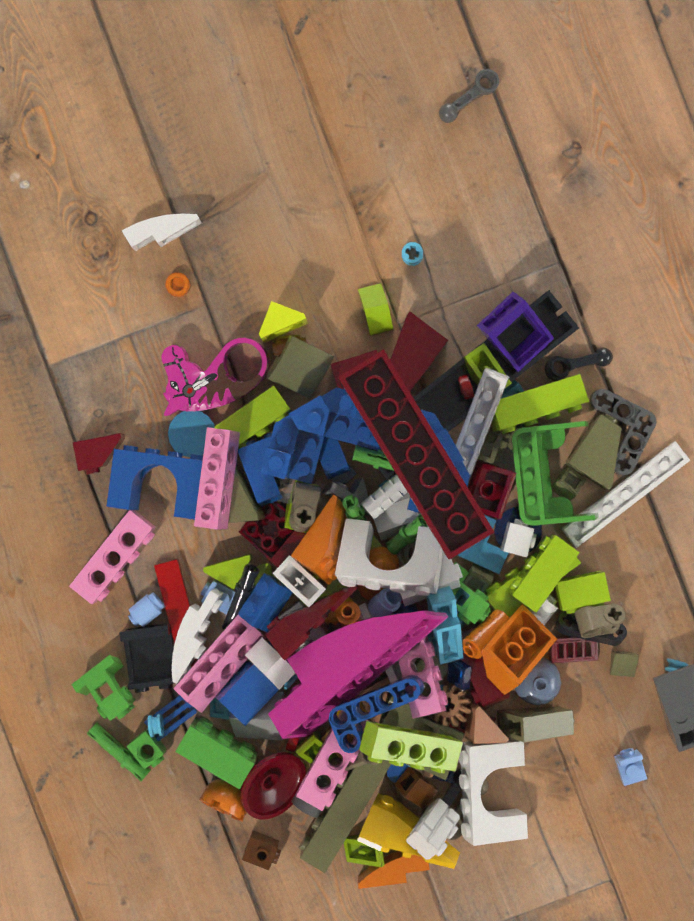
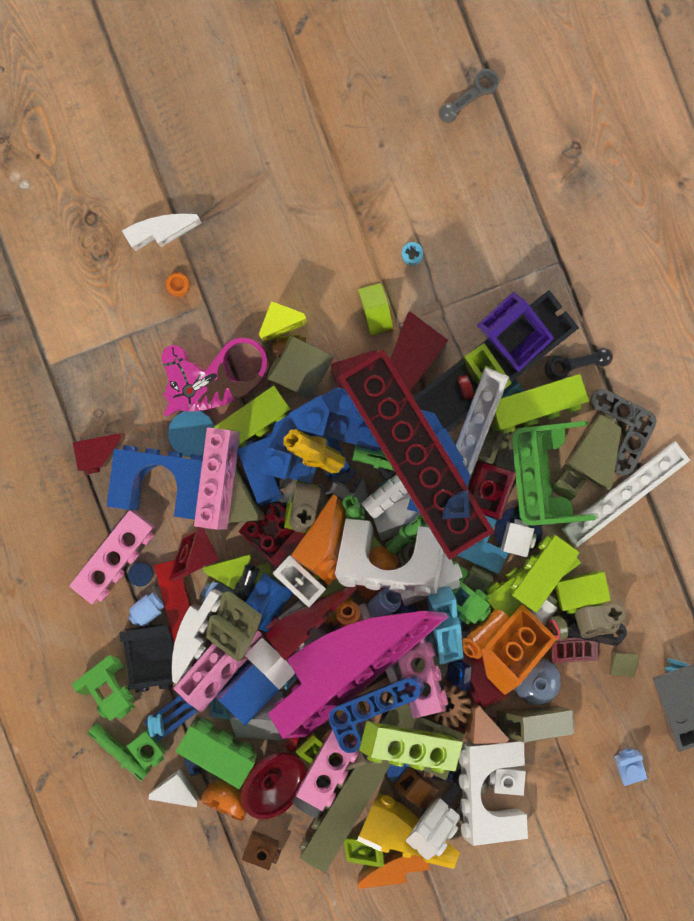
none -> dark blue tile [128,562,153,587]
none -> white slope [149,769,200,807]
none -> dark red slope [169,527,219,582]
none -> dark blue tile [184,757,201,776]
none -> olive slope [206,591,262,662]
none -> yellow piece [283,429,345,473]
none -> dark blue tile [442,490,470,519]
none -> white brick [488,766,526,796]
none -> olive tile [547,616,568,641]

